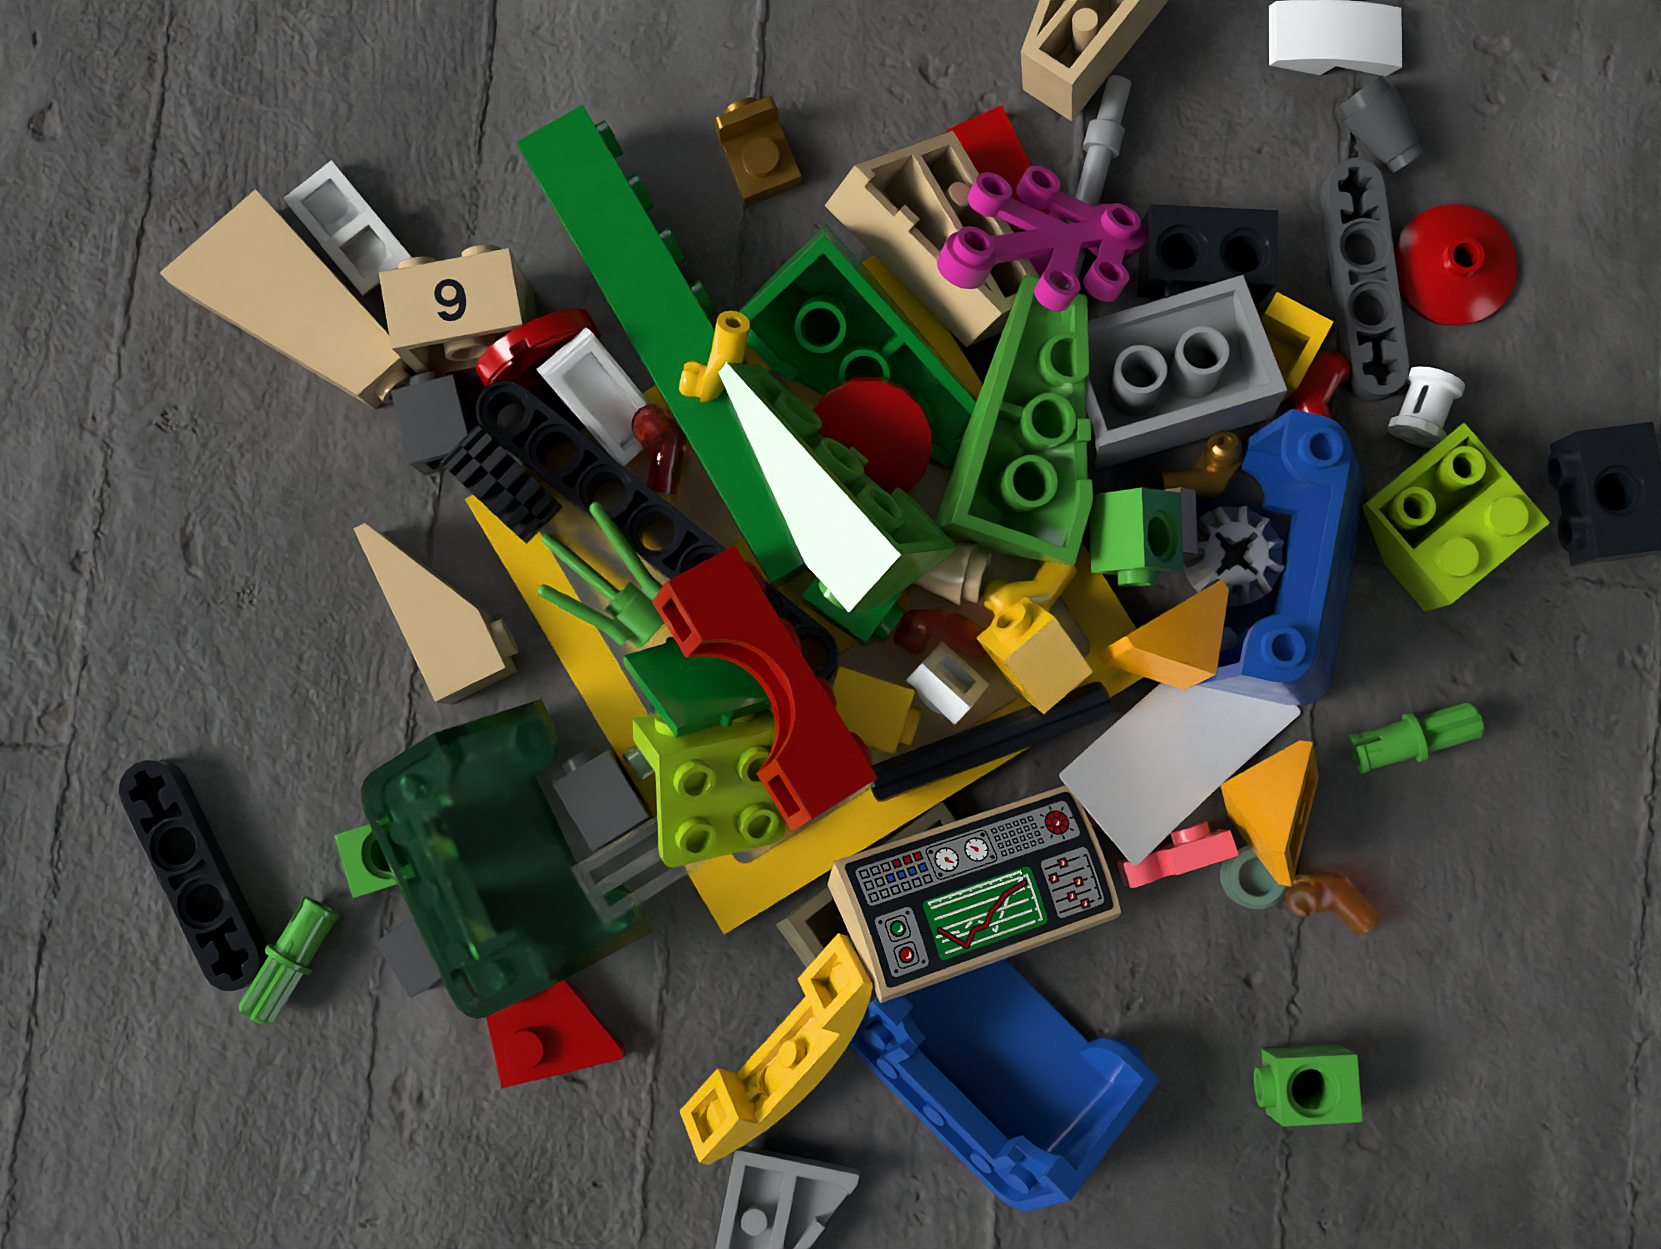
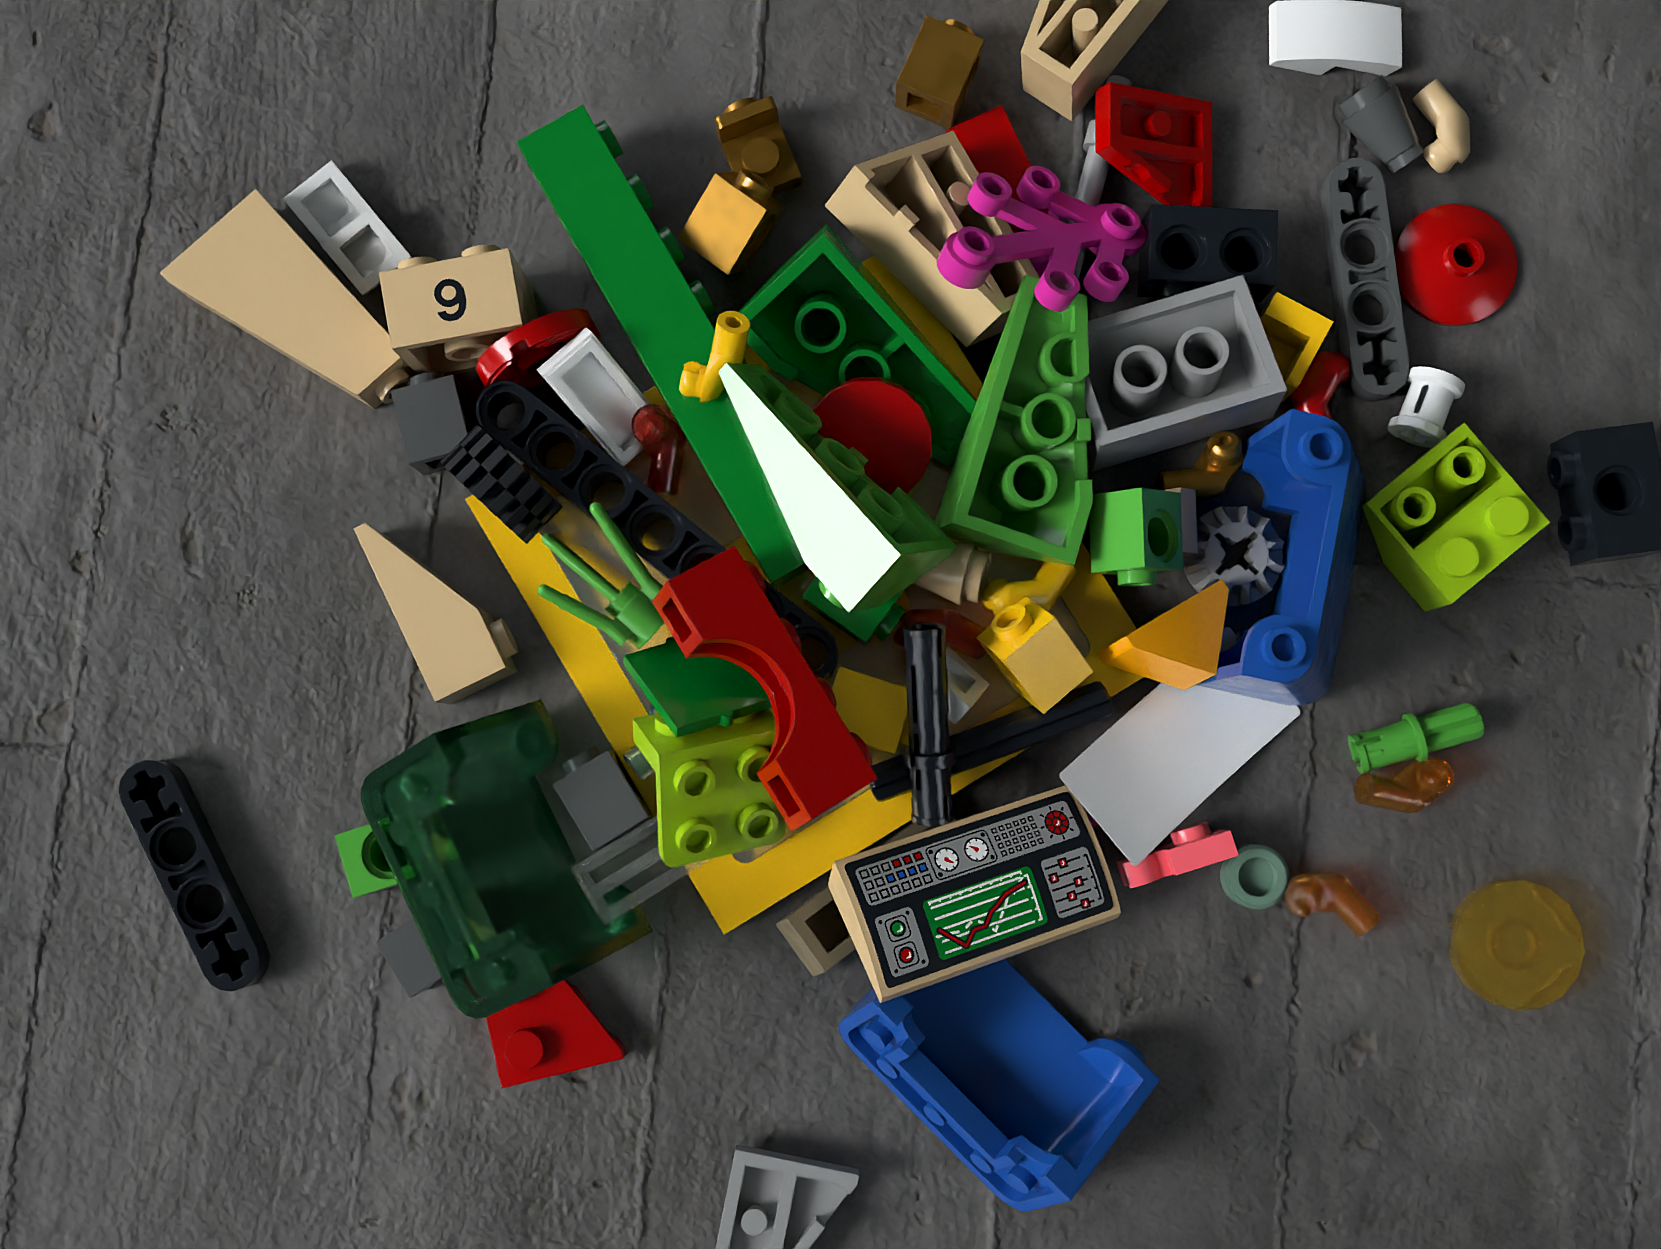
bright green axle [239,895,341,1025] -> none
yellow slope [680,933,873,1165] -> none
light orange slope [1220,740,1319,887] -> none
bright green brick [1254,1044,1363,1126] -> none
none -> brick [677,168,785,275]
none -> pearl gold brick [895,15,984,129]
none -> black pin [903,622,957,826]
none -> red wing [1095,82,1212,207]
none -> clear orange arm [1354,757,1455,813]
none -> tan arm [1412,79,1470,173]
none -> clear yellow tile [1448,880,1585,1011]

